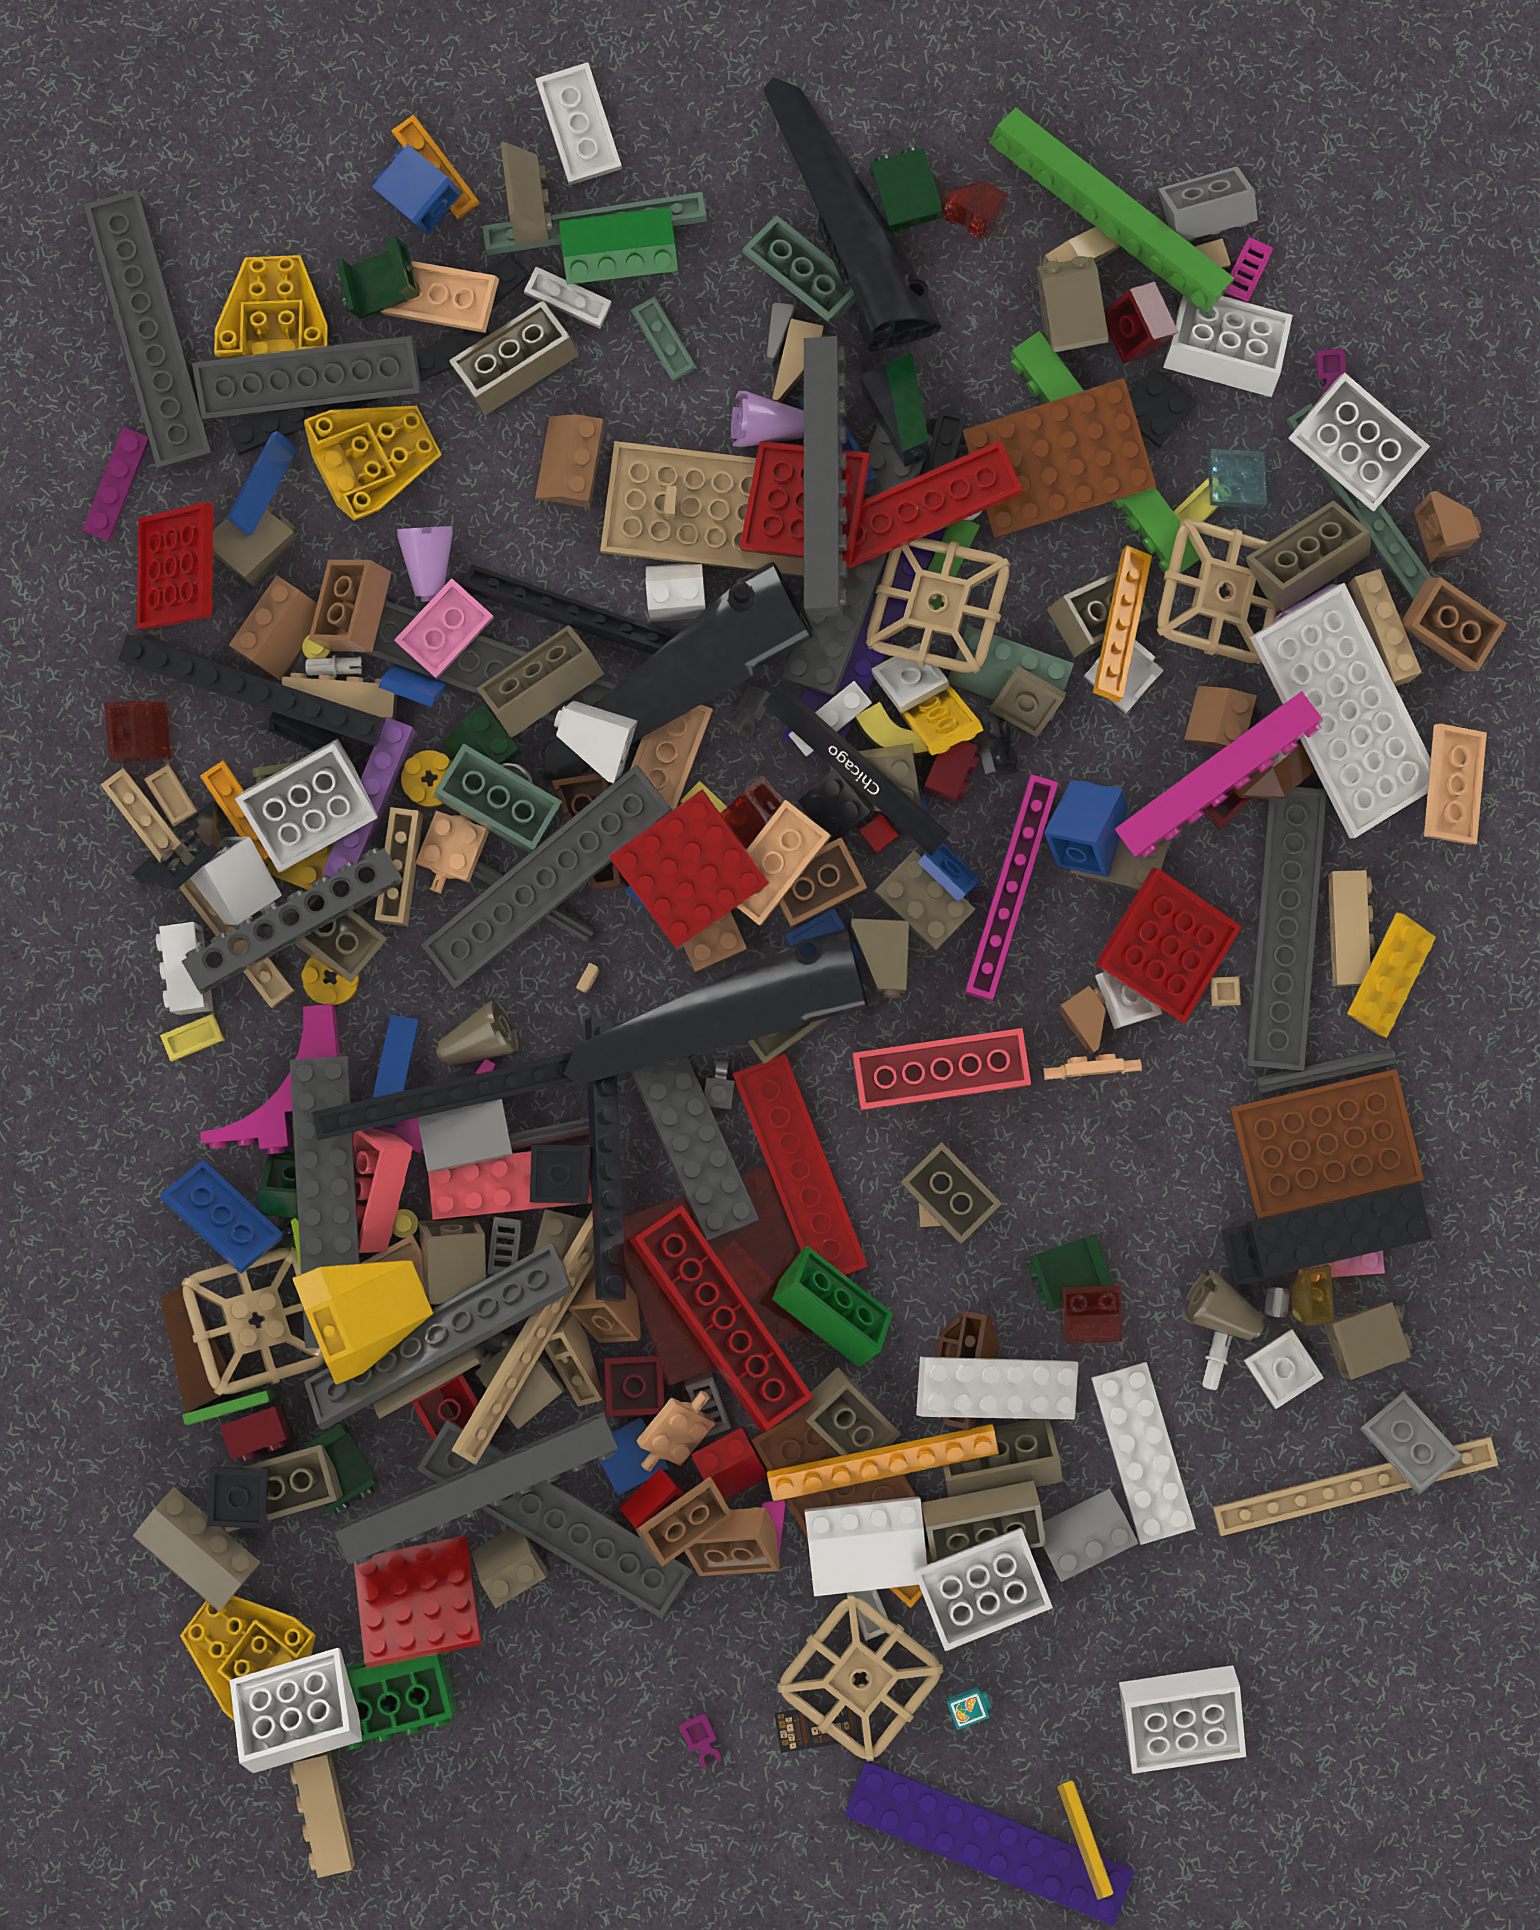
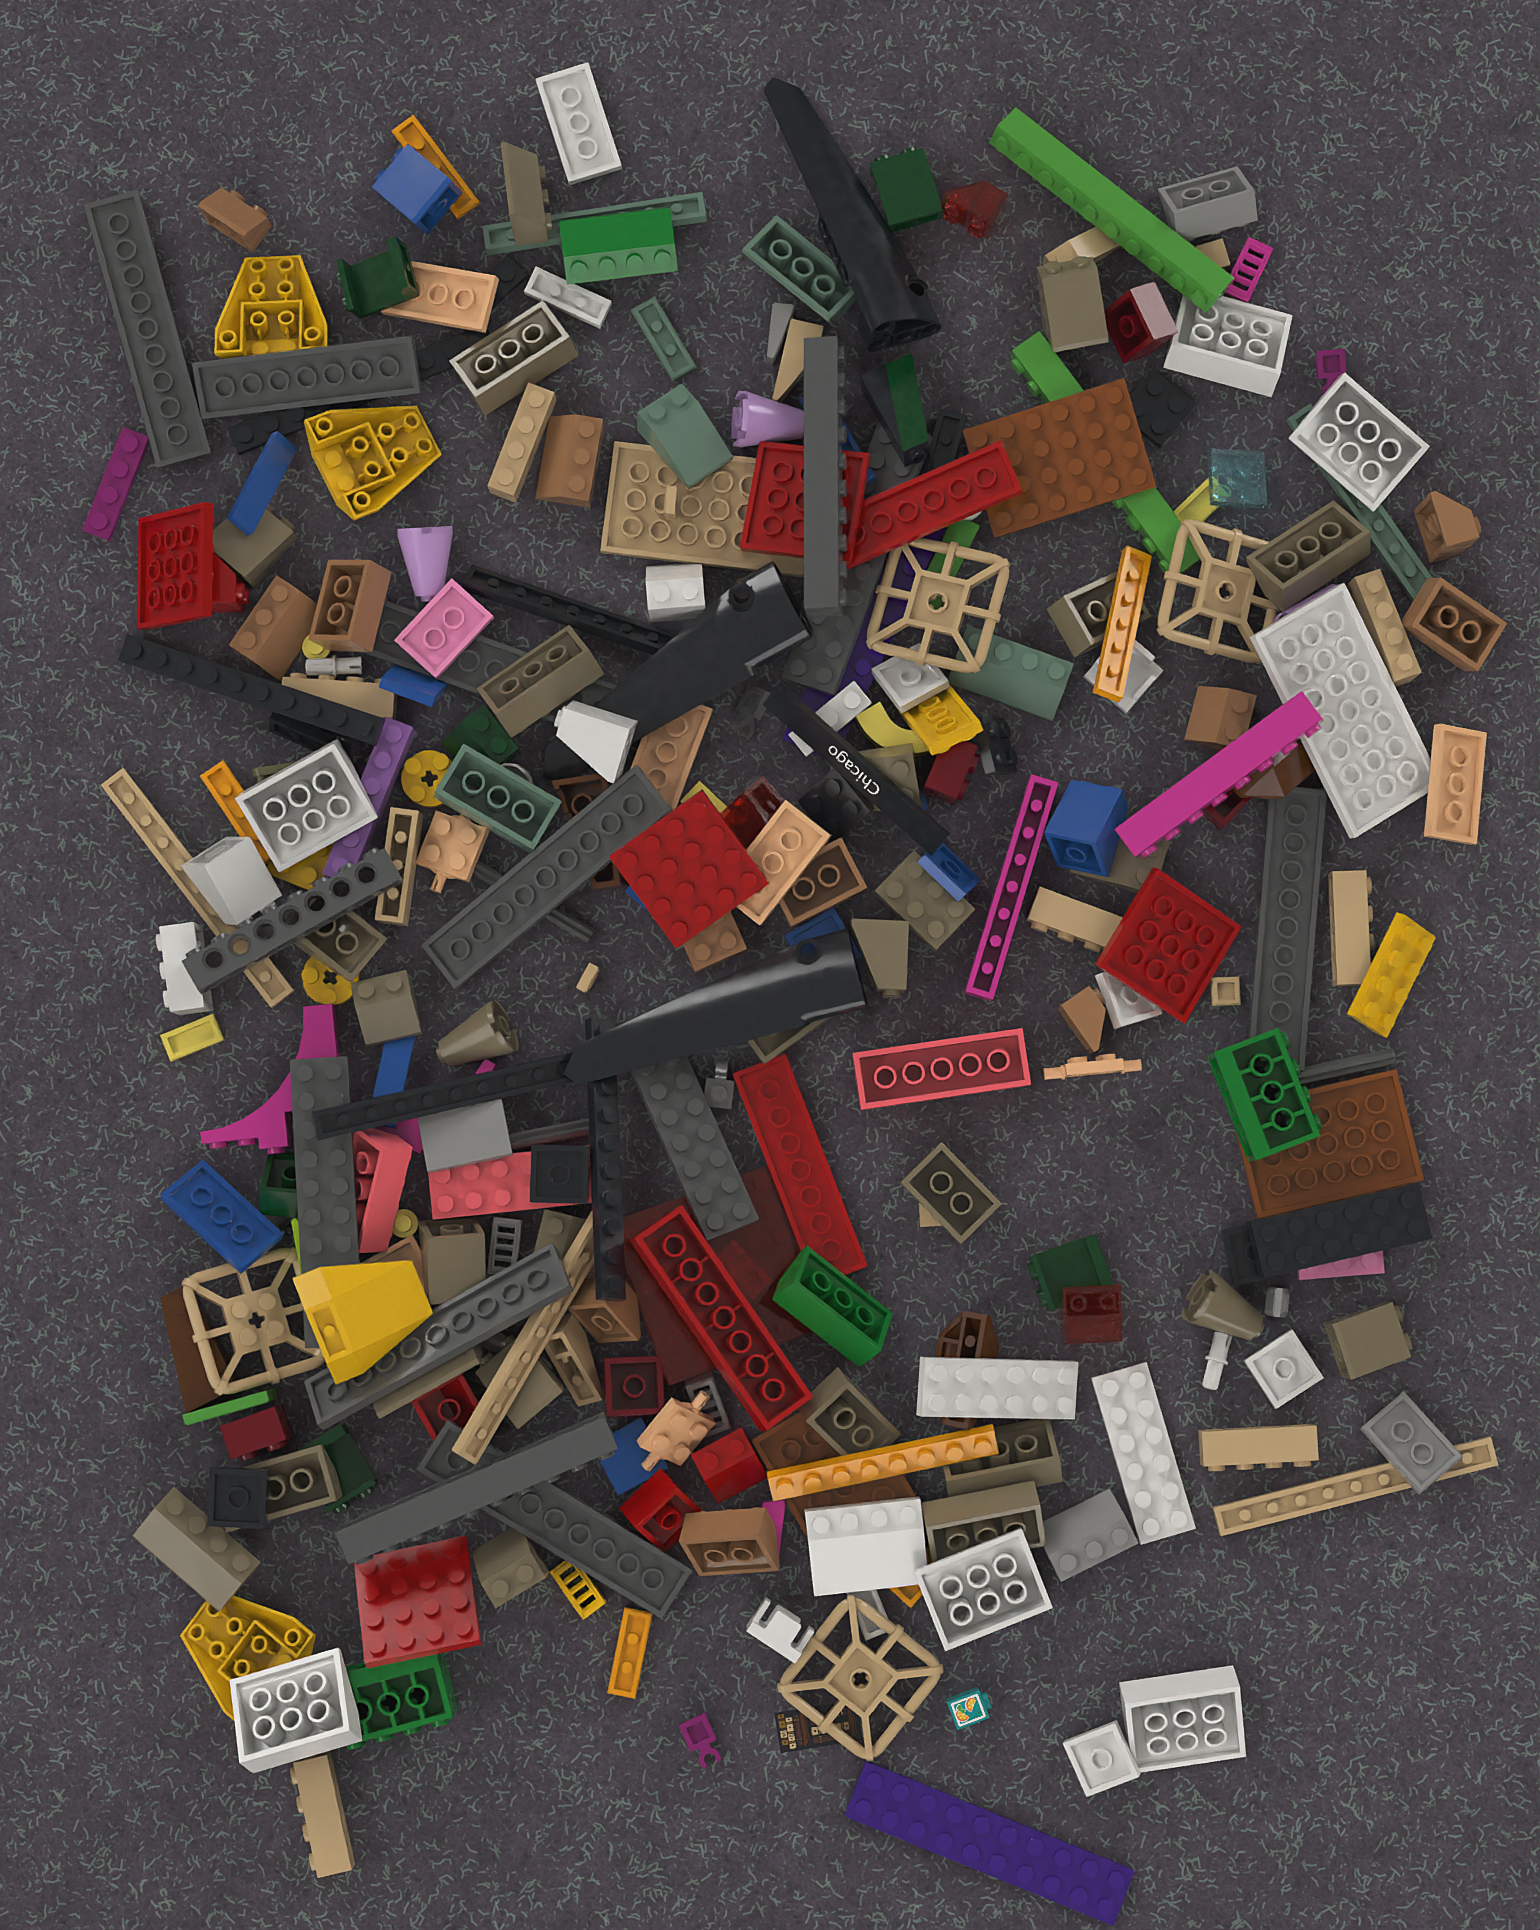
clear red slope [104,700,172,764] -> none
black wing [131,800,221,890] -> none
tan tile [144,765,198,828] -> none
medium nougat slope [636,1477,733,1567] -> none
red tile [859,814,899,854] -> none
dark tan plate [989,665,1066,737] -> none
yellow tile [1058,1781,1114,1900] -> none
clear yellow slope [1291,1265,1334,1326] -> none
none -> medium nougat slope [198,187,271,253]
none -> red slope [212,552,249,613]
none -> dark tan slope [351,970,422,1047]
none -> tan brick [487,382,557,503]
none -> yellow slope [550,1560,607,1620]
none -> light orange tile [607,1607,653,1699]
none -> sand green slope [637,384,733,489]
none -> white panel [746,1597,814,1663]
none -> tan brick [1026,887,1123,953]
none -> white plate [1063,1720,1141,1797]
none -> tan brick [1198,1424,1319,1471]
none -> green brick [1206,1028,1322,1162]

